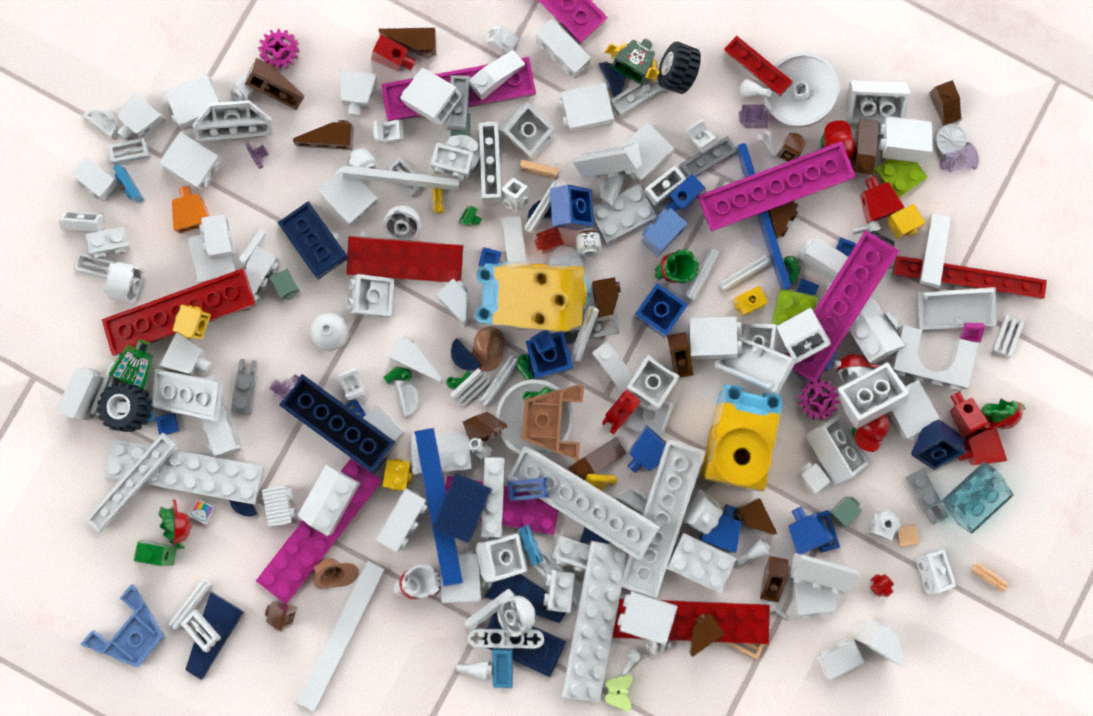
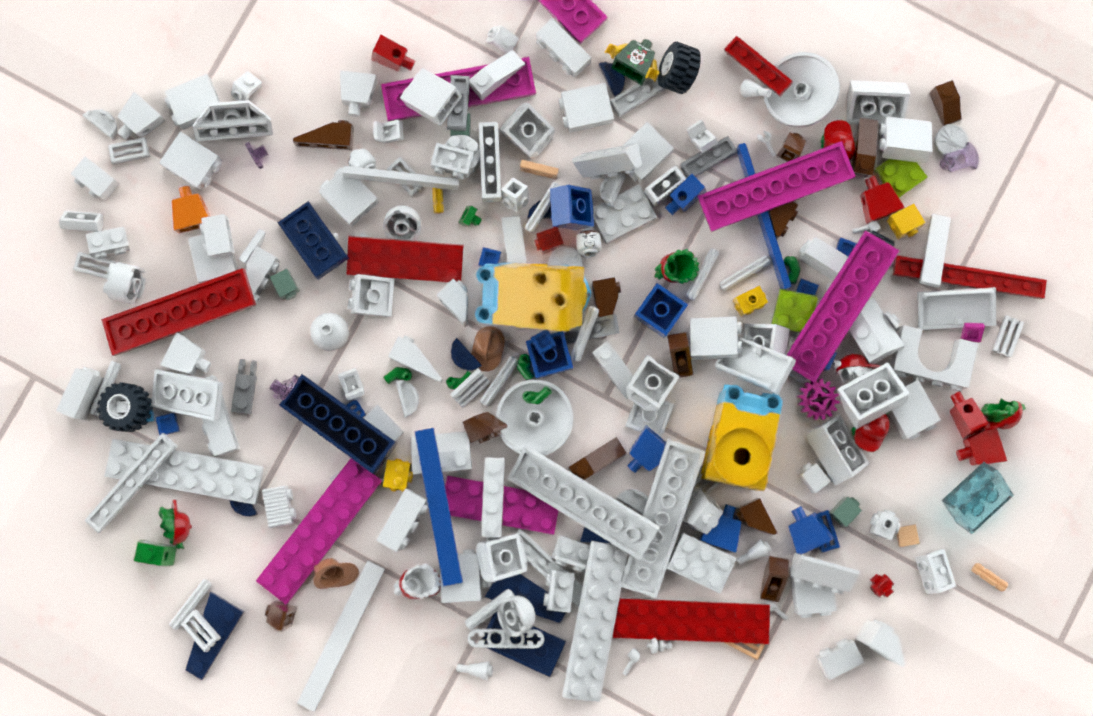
medium blue wing [81,584,165,668] -> none
torso [108,339,153,389] -> none
dark azure plate [113,164,144,203] -> none
yellow head [173,305,211,340] -> none
tile [188,498,216,525] -> none
reddish brown slope [244,57,305,110] -> none
dark pink gear [258,28,300,71] -> none
white slope [297,464,360,536] -> none
reddish brown slope [378,27,437,58] -> none
dark blue tile [433,473,493,544] -> none
white bar [469,438,493,461] -> none
dark azure tile [492,648,513,688] -> none
blue tile [508,477,549,501] -> none
dark azure pin [518,525,543,566] -> none
nougat wing [521,384,584,460] -> none
yellow tile [585,474,619,492] -> none
red hinge [602,389,641,435] -> none
yellowish green animal [605,674,633,712] -> none
white brick [617,591,677,645] -> none
medium blue brick [641,208,688,257] -> none
reddish brown slope [689,613,724,657] -> none
clear purple brick [738,104,769,128] -> none
white slope [776,308,831,363] -> none
light grey hinge [905,468,948,525] -> none
dark blue slope [911,419,966,470] -> none

